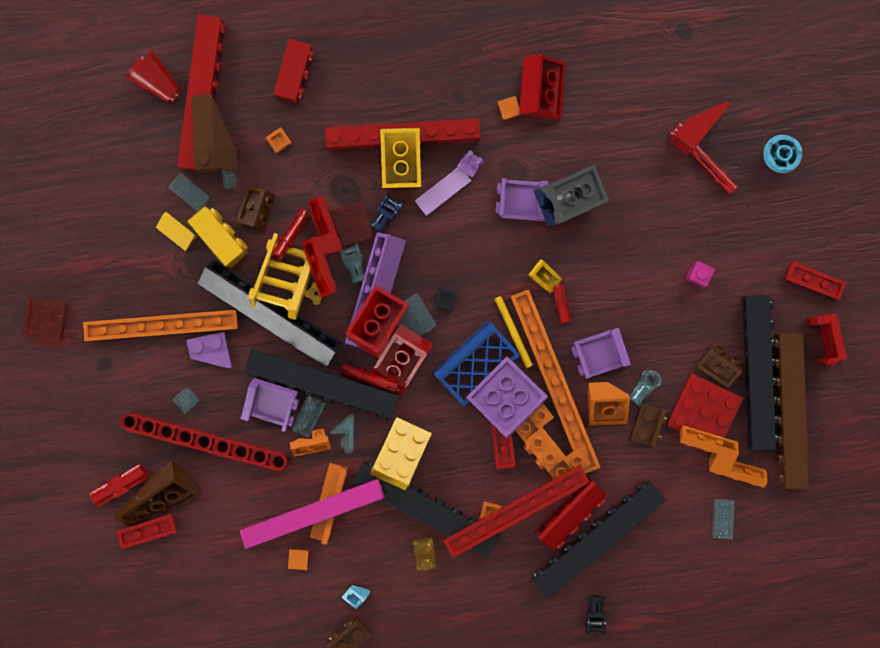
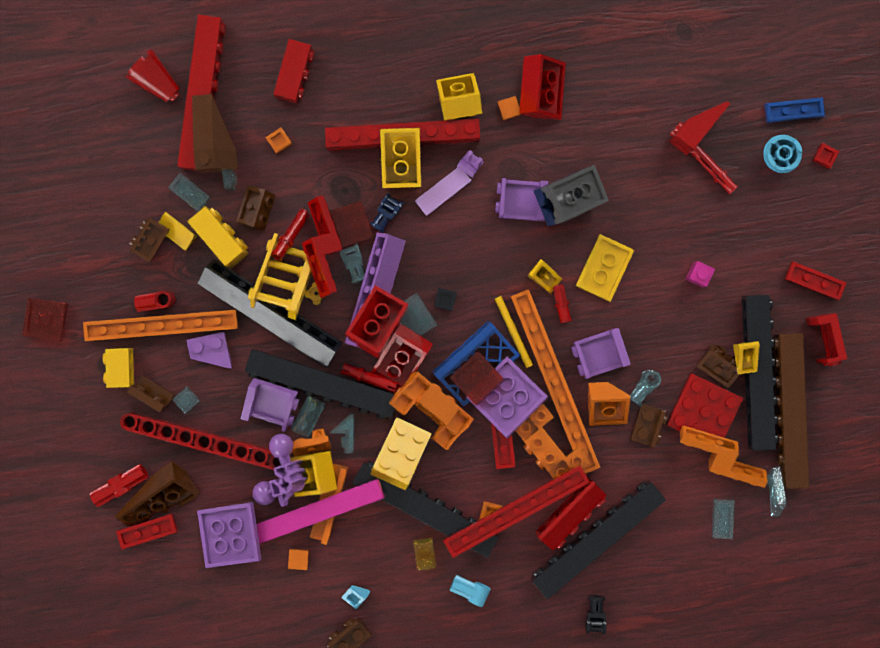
none -> yellow brick [103,348,134,388]
none -> reddish brown bracket [127,376,174,412]
none -> reddish brown bracket [129,218,170,262]
none -> red piece [134,291,176,312]
none -> medium lavender plate [197,502,262,568]
none -> medium lavender piece [252,434,307,507]
none -> yellow brick [290,451,337,497]
none -> orange bracket [389,372,474,450]
none -> yellow brick [436,73,482,120]
none -> clear red plate [450,351,505,406]
none -> medium azure piece [450,575,491,607]
none -> yellow tile [575,234,634,302]
none -> yellow slope [733,342,759,374]
none -> blue tile [764,97,825,123]
none -> clear light blue wing [767,467,787,517]
none -> red tile [812,143,840,169]

